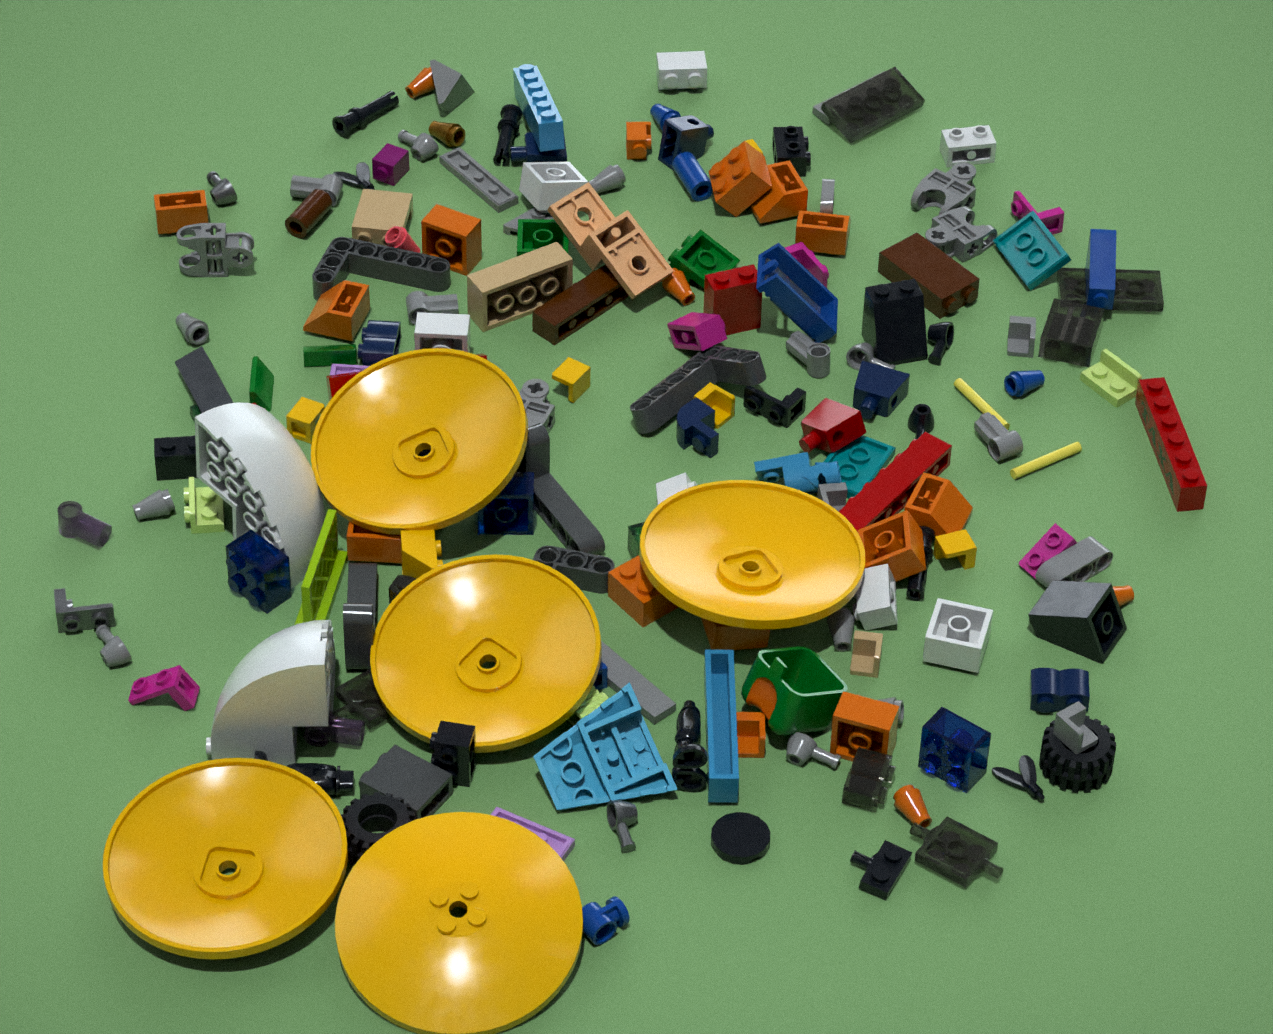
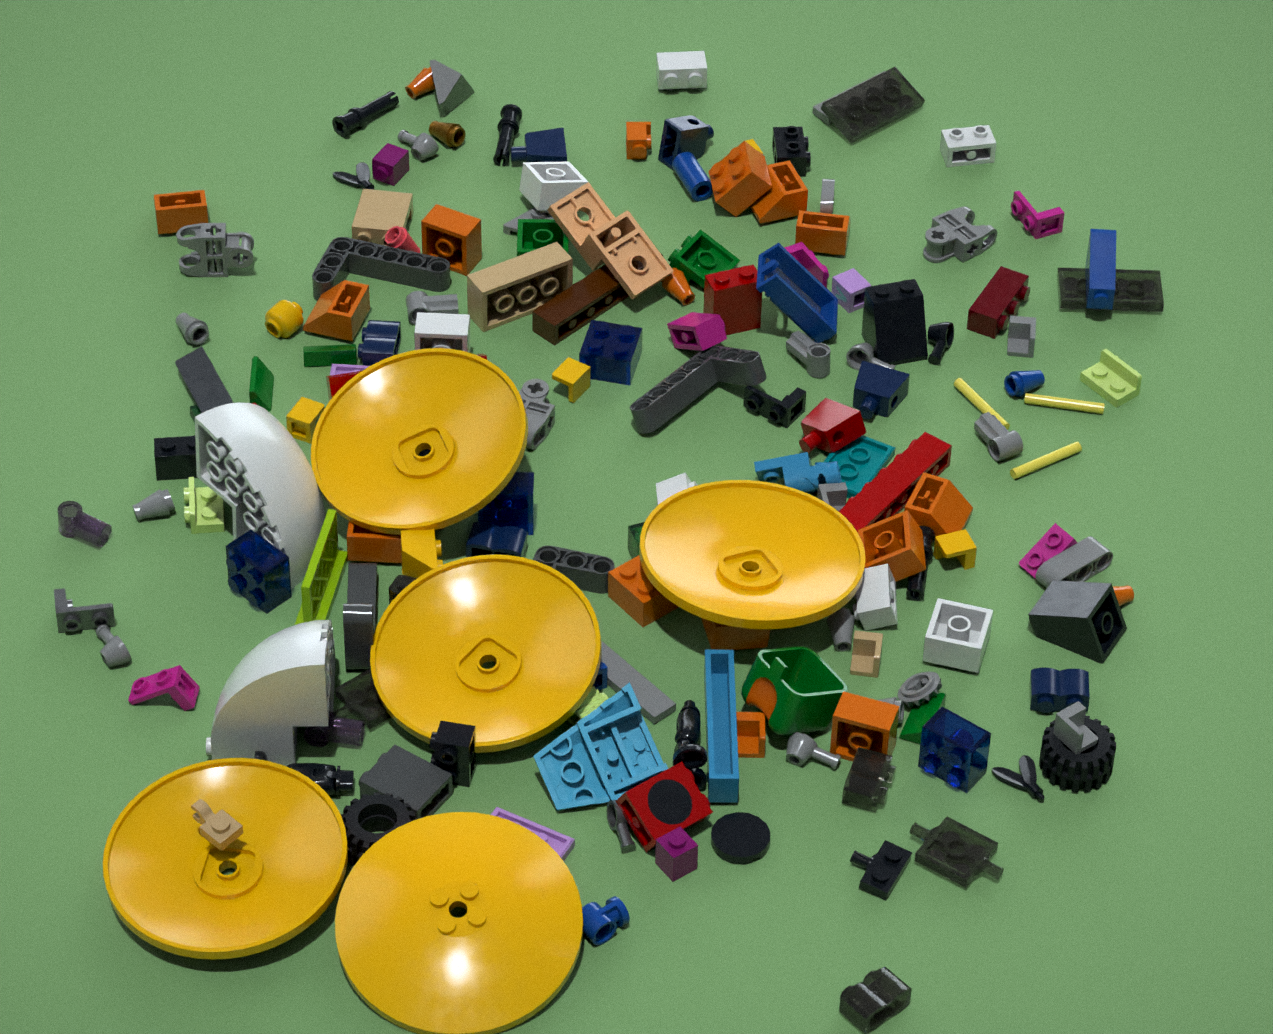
flat silver bar [207,171,238,205] -> none
reddish brown brick [285,189,332,238] -> none
light grey piece [290,174,343,206] -> none
light grey tile [439,147,518,213] -> none
dark azure brick [513,64,565,152] -> none
dark grey beam [514,423,605,555] -> none
light grey cone [589,164,626,194] -> none
blue cone [650,104,681,131] -> none
dark blue brick [676,397,719,458] -> none
yellow panel [693,382,735,429] -> none
reddish brown brick [878,233,980,319] -> none
orange cone [893,785,932,830] -> none
black bar [908,404,935,439] -> none
light grey piece [911,162,976,215] -> none
teal tile [992,211,1071,291] -> none
clear smoke brick [1038,298,1105,367] -> none
red brick [1135,377,1207,512] -> none
none -> tan plate [191,799,244,851]
none -> yellow head [265,300,303,338]
none -> dark blue brick [466,522,528,557]
none -> clear blue brick [579,320,643,385]
none -> red brick [615,762,713,853]
none -> magenta brick [655,827,698,882]
none -> lavender brick [831,268,871,313]
none -> clear smoke brick [839,967,912,1034]
none -> light grey gear [898,671,942,707]
none -> green slope [899,693,946,746]
none -> dark red brick [967,266,1030,339]
none -> light yellow bar [1024,393,1105,414]

